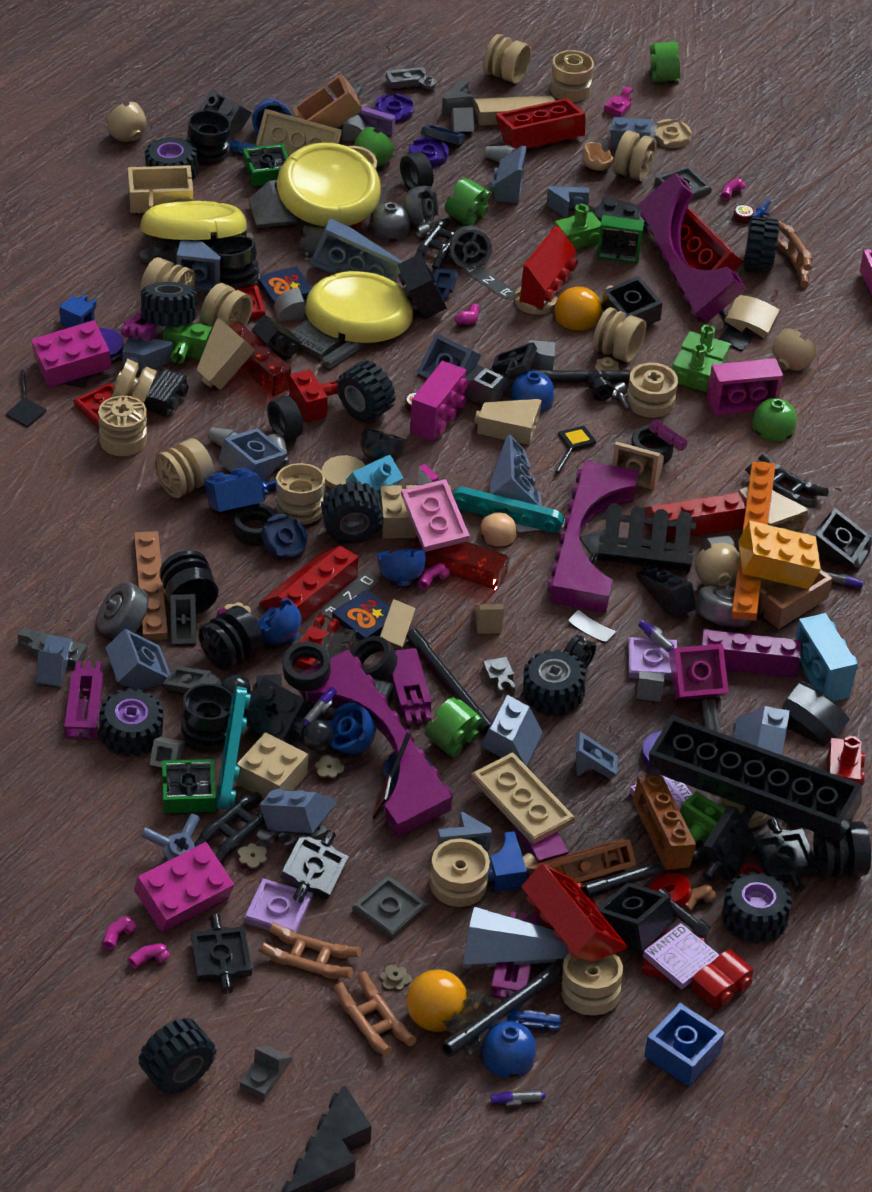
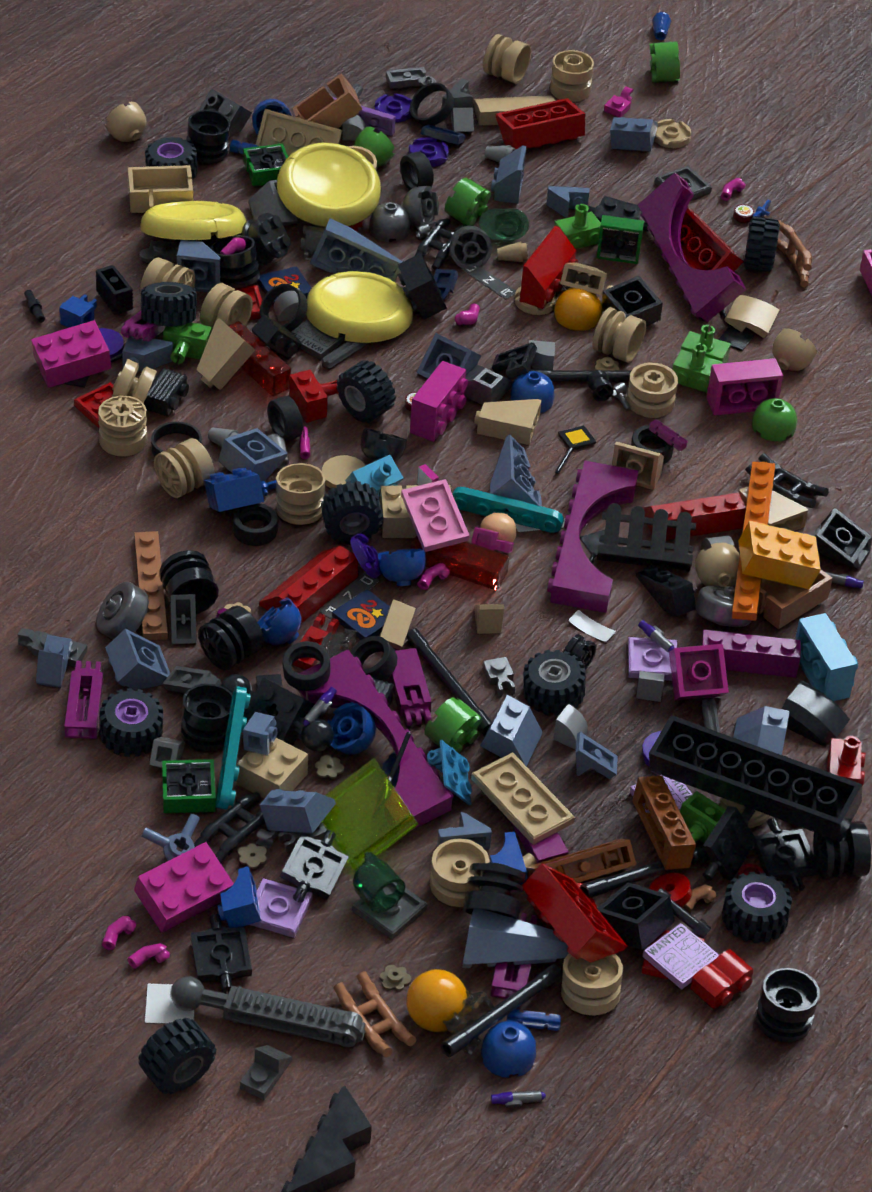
black piece [6,370,47,427] -> none
nougat piece [259,922,362,979] -> none
dark blue tile [261,514,308,560] -> none
light nougat hair [582,142,613,171] -> none
tan wheel [613,130,657,182] -> none
blue brick [644,1003,725,1087] -> none
none -> black bar [24,290,45,323]
none -> black brick [96,265,134,315]
none -> white sticker [145,984,194,1023]
none -> black tyre [151,421,202,457]
none -> dark grey gear [170,976,366,1047]
none -> blue arch [218,866,261,928]
none -> dark pink arm [220,238,246,255]
none -> black wheel [242,213,291,264]
none -> sand blue brick [243,712,277,756]
none -> black tyre [260,284,308,332]
none -> dark pink piece [300,427,310,459]
none -> clear neon green piece [323,758,419,872]
none -> dark purple tile [350,533,382,579]
none -> clear green piece [352,851,406,913]
none -> black tyre [410,83,454,126]
none -> dark azure hinge [427,740,472,805]
none -> black wheel [463,863,526,920]
none -> dark pink plate [469,527,514,556]
none -> clear green piece [479,209,529,242]
none -> tan cone [497,241,528,262]
none -> light grey brick [554,704,588,750]
none -> tan slope [560,263,607,295]
none -> blue cone [652,12,671,40]
none -> black wheel [755,968,820,1042]

